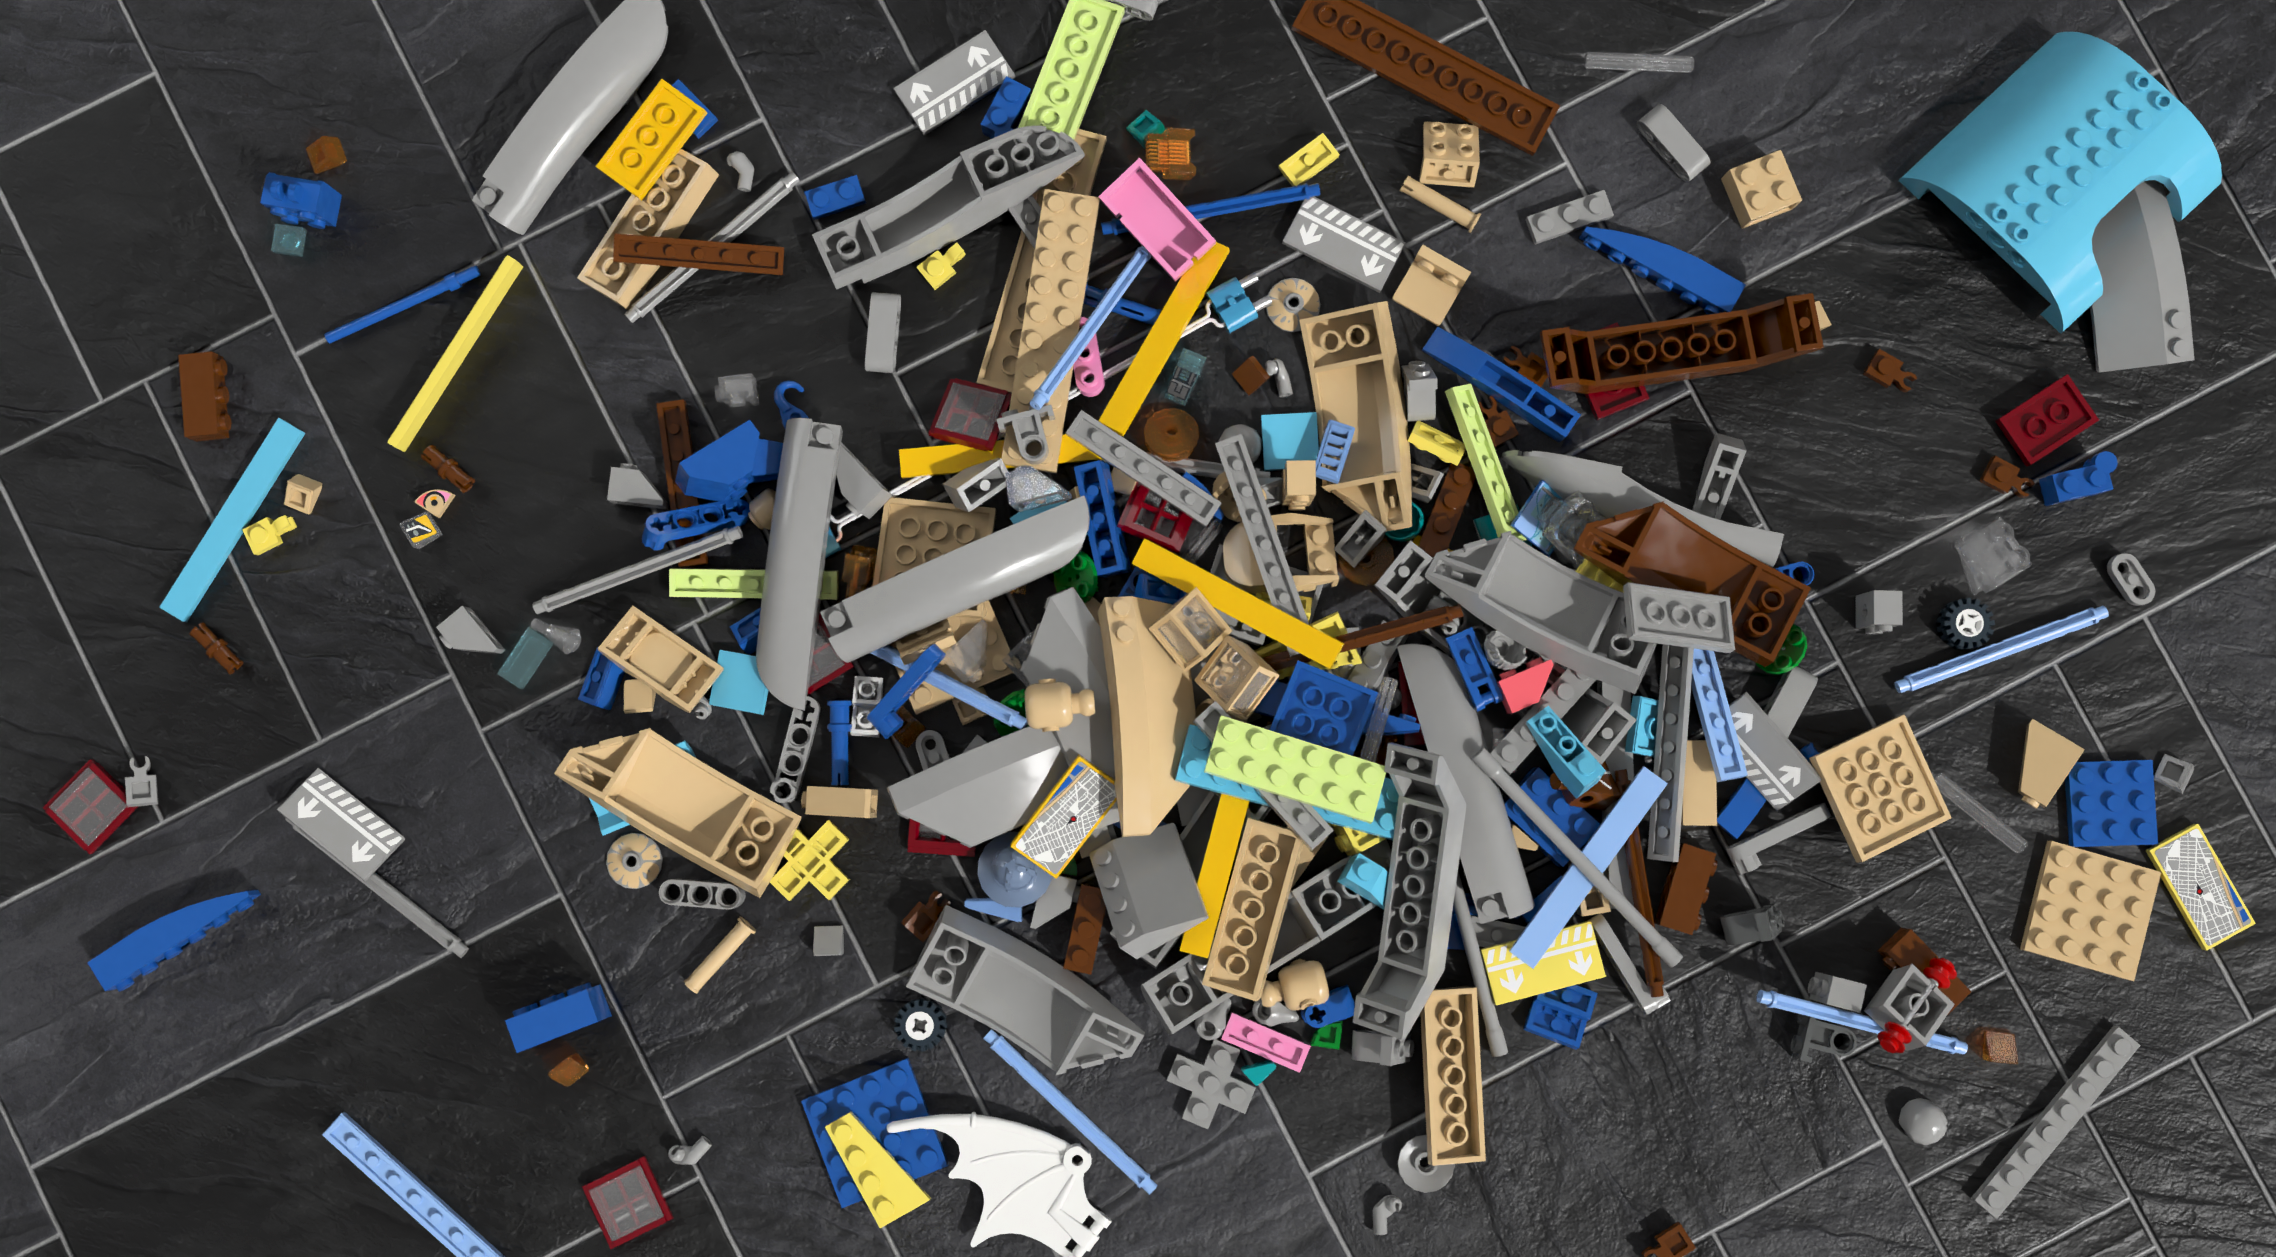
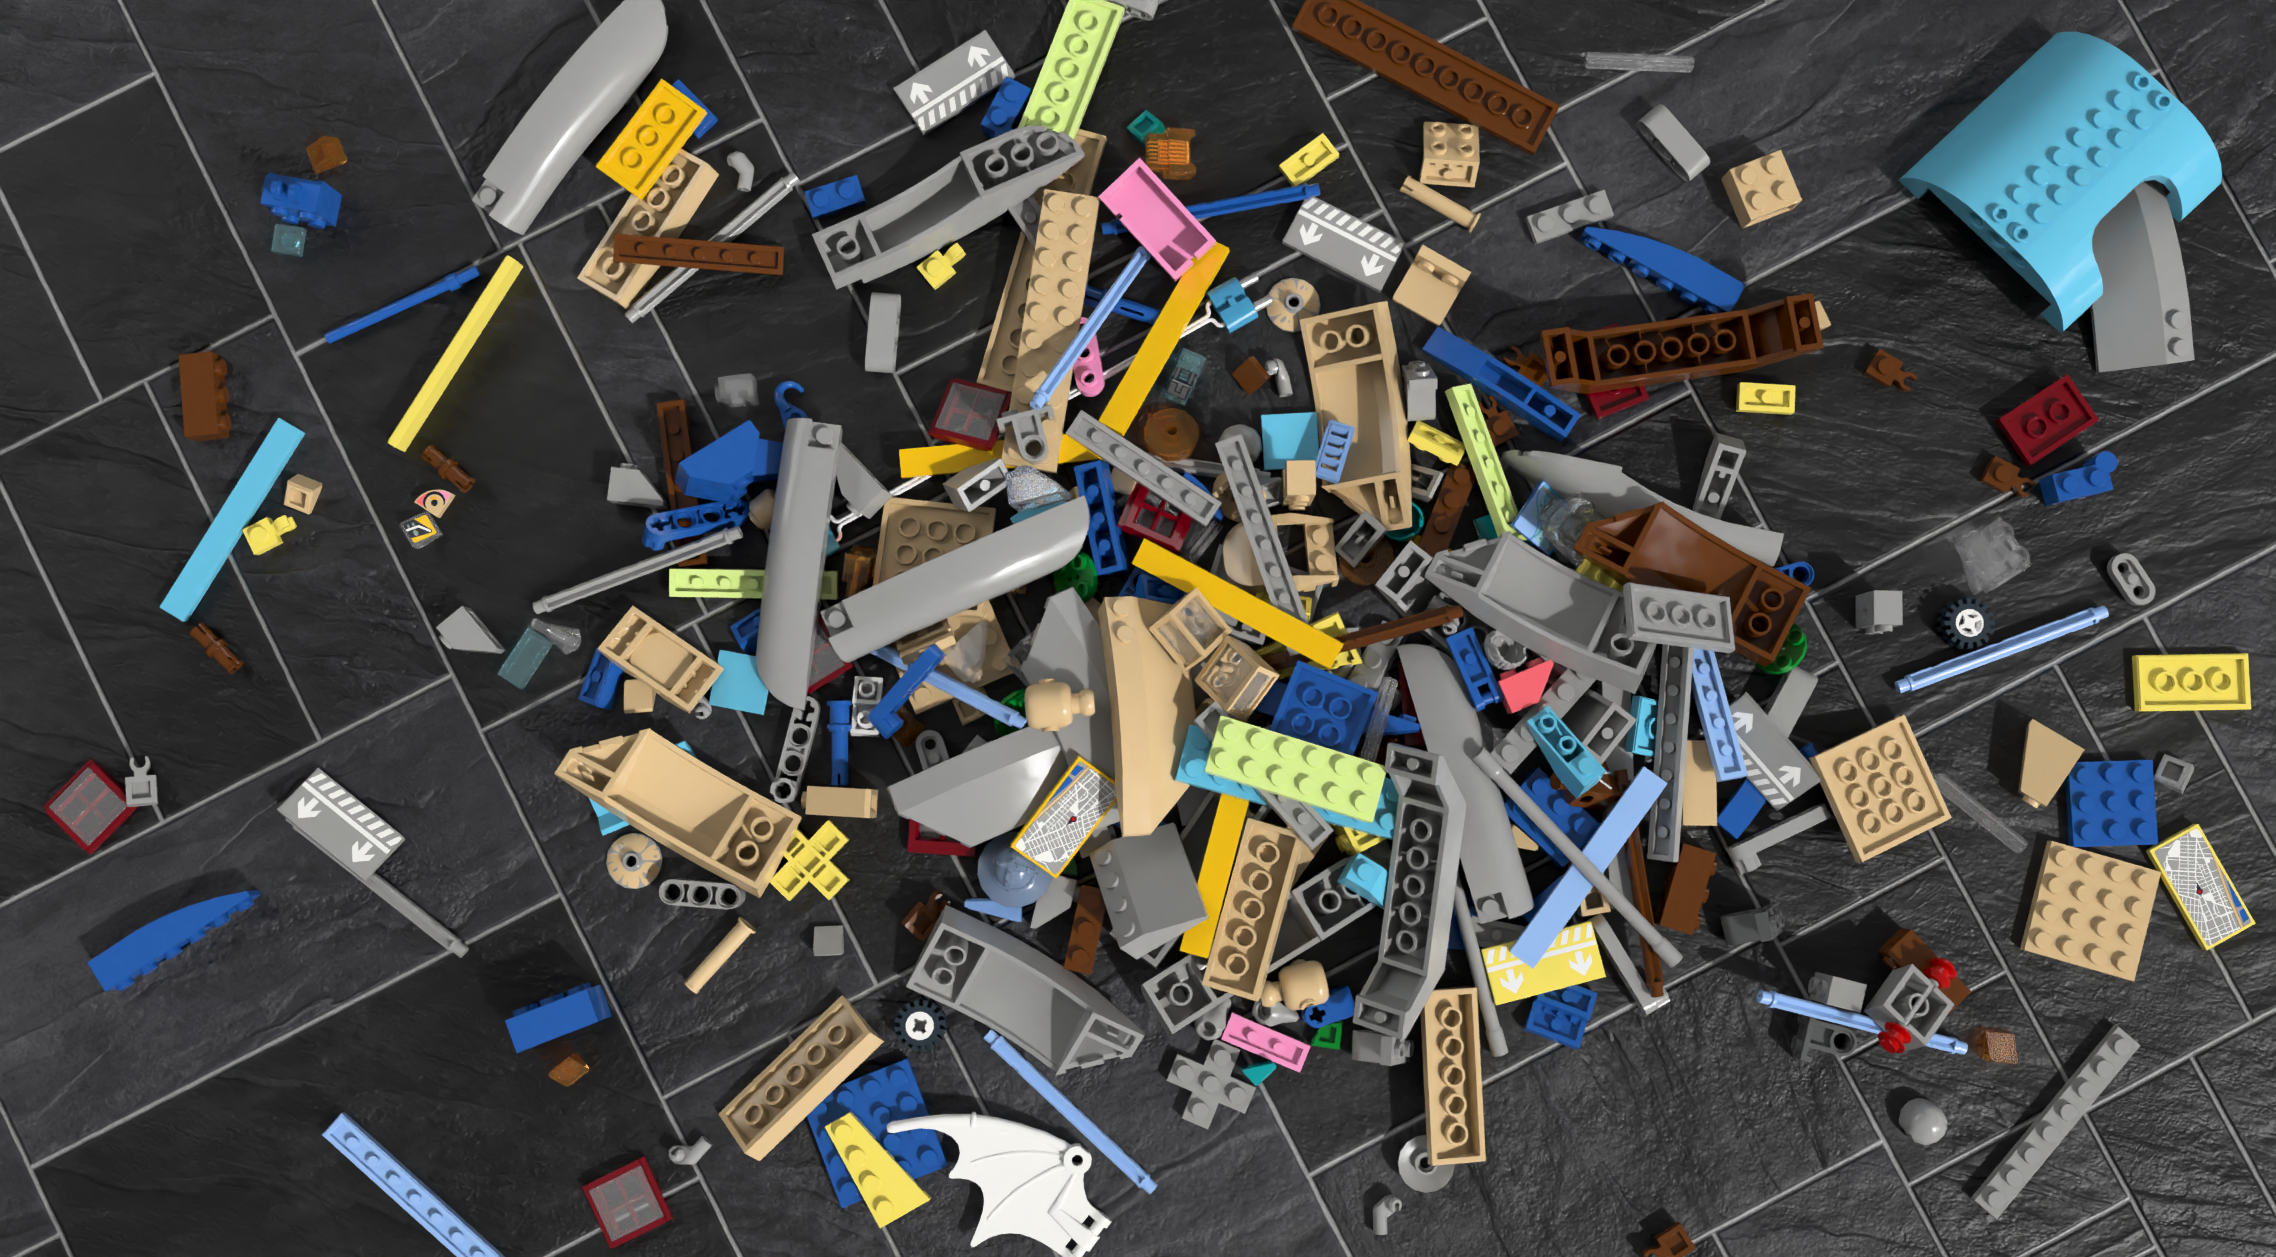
none -> tan arch [719,995,884,1161]
none -> light yellow plate [1736,382,1795,415]
none -> light yellow tile [2132,653,2251,712]

